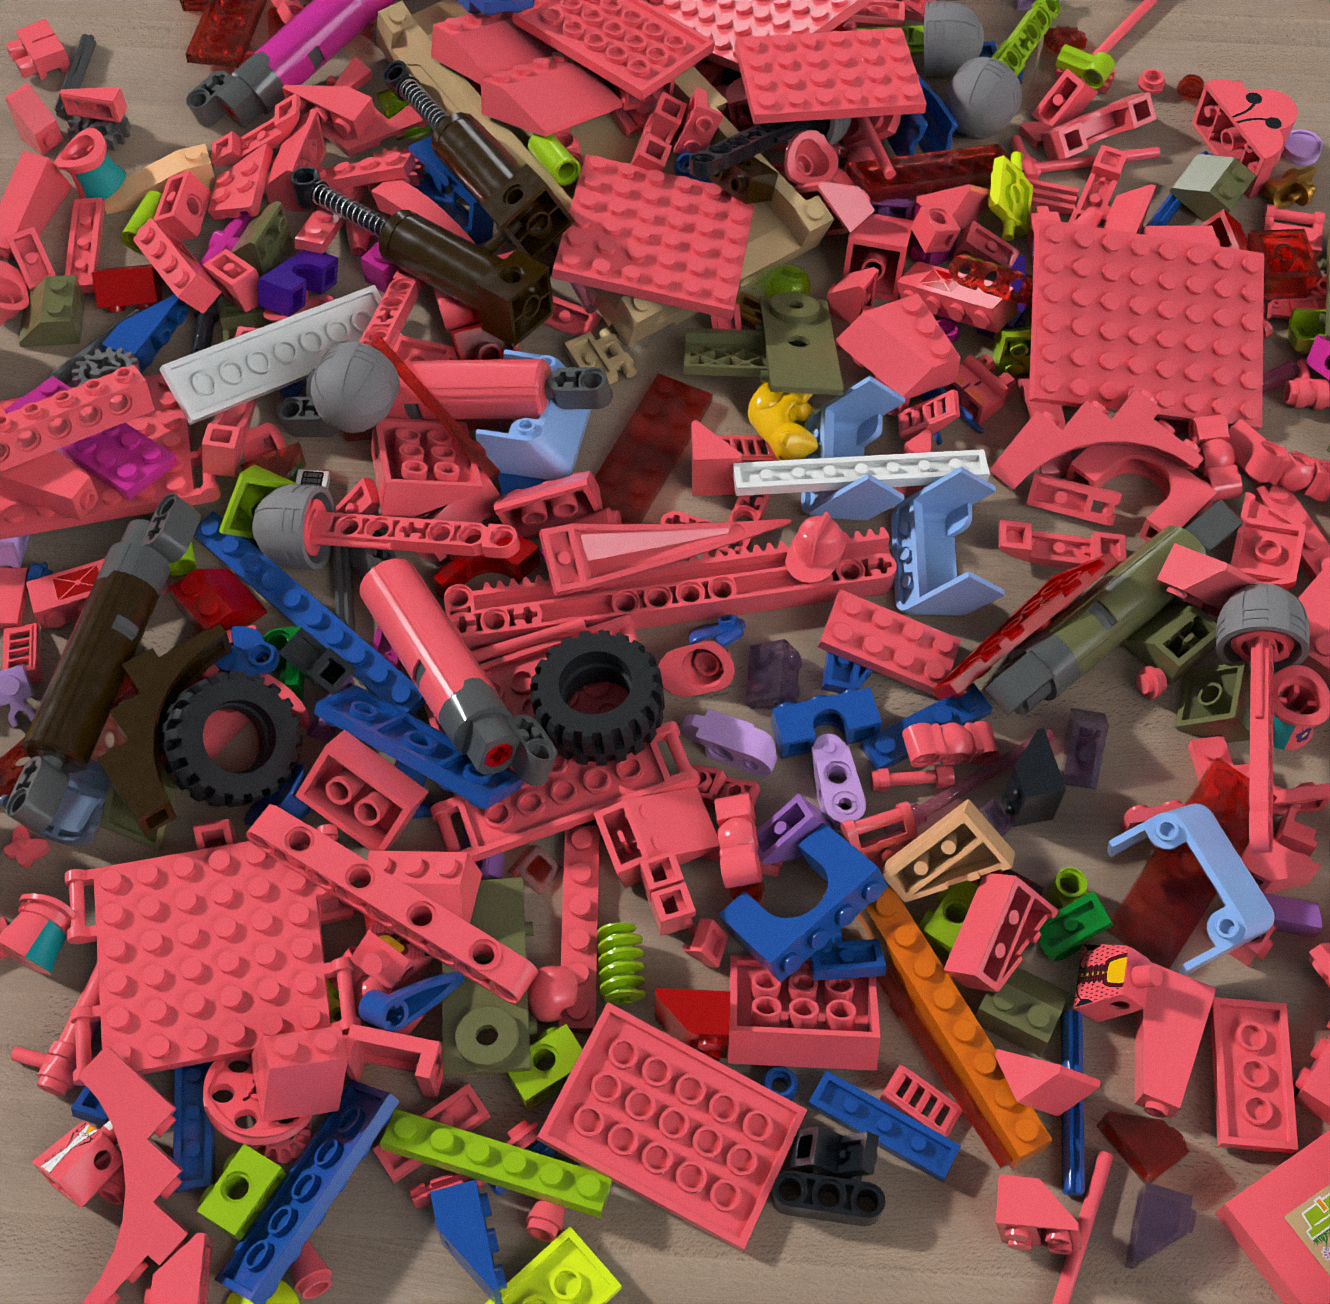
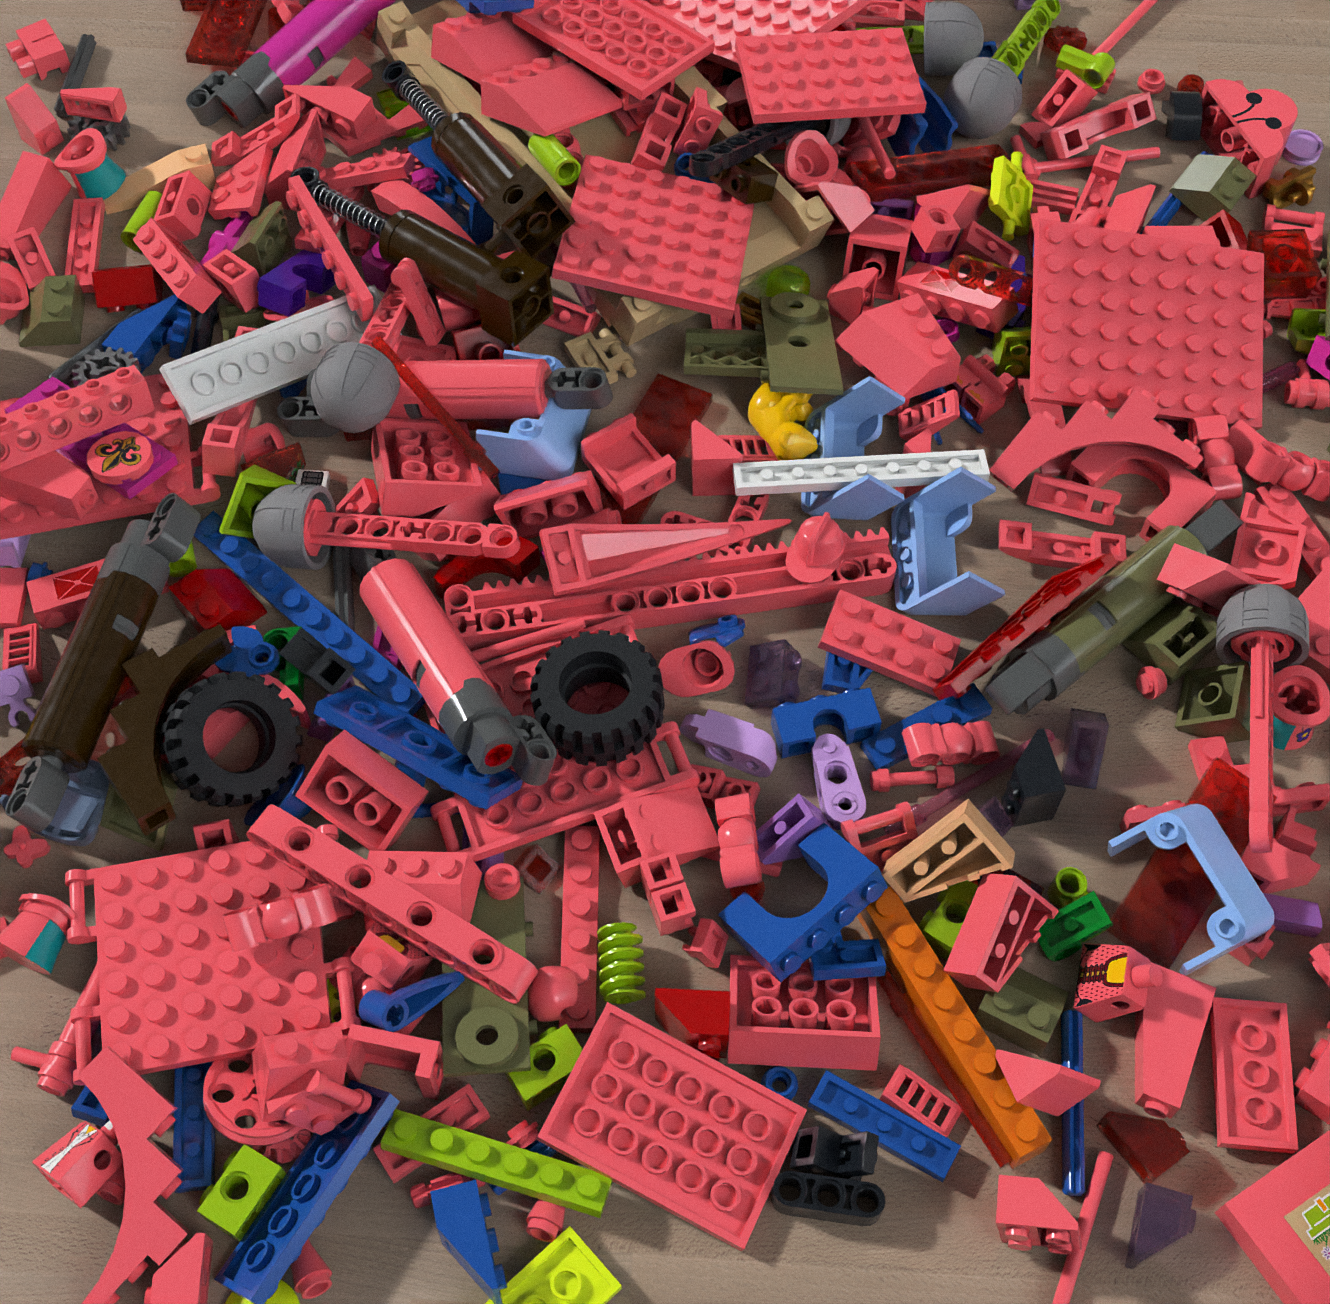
none -> coral tile [87,431,154,485]
none -> blue plate [166,308,192,359]
none -> coral piece [222,883,338,952]
none -> coral plate [266,1069,372,1136]
none -> coral plate [286,175,374,322]
none -> coral plate [390,258,446,347]
none -> dark pink plate [411,167,439,192]
none -> coral tile [484,863,521,900]
none -> coral panel [581,413,676,510]
none -> black brick [1161,91,1203,140]

